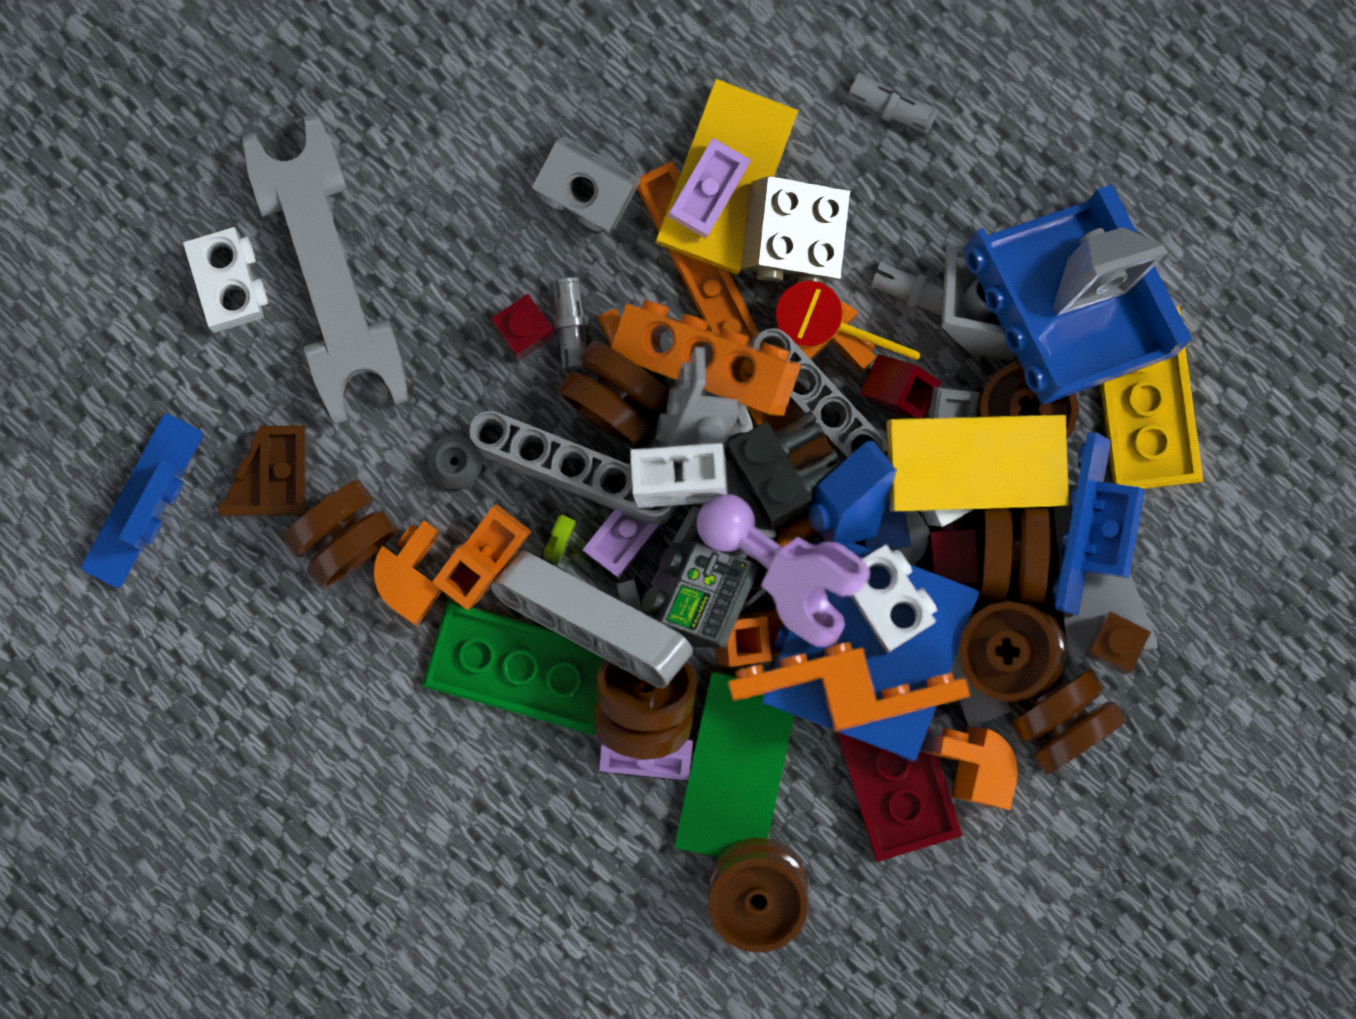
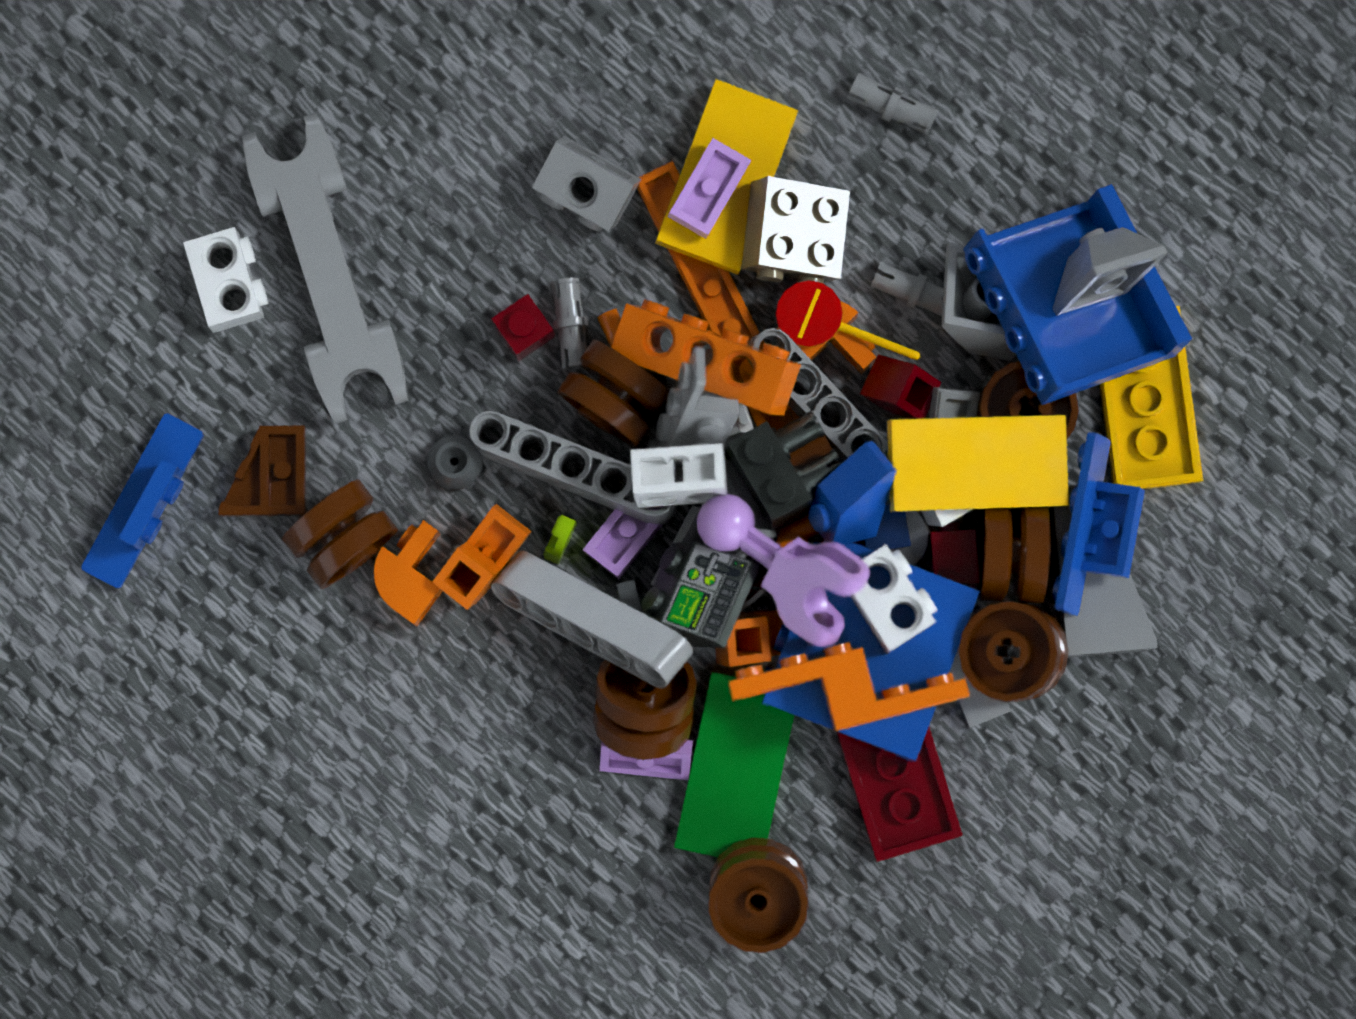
green tile [422,600,605,736] -> none
orange brick [920,727,1018,810] -> none
reddish brown wheel [1010,668,1128,776] -> none
reddish brown brick [1084,611,1151,675] -> none

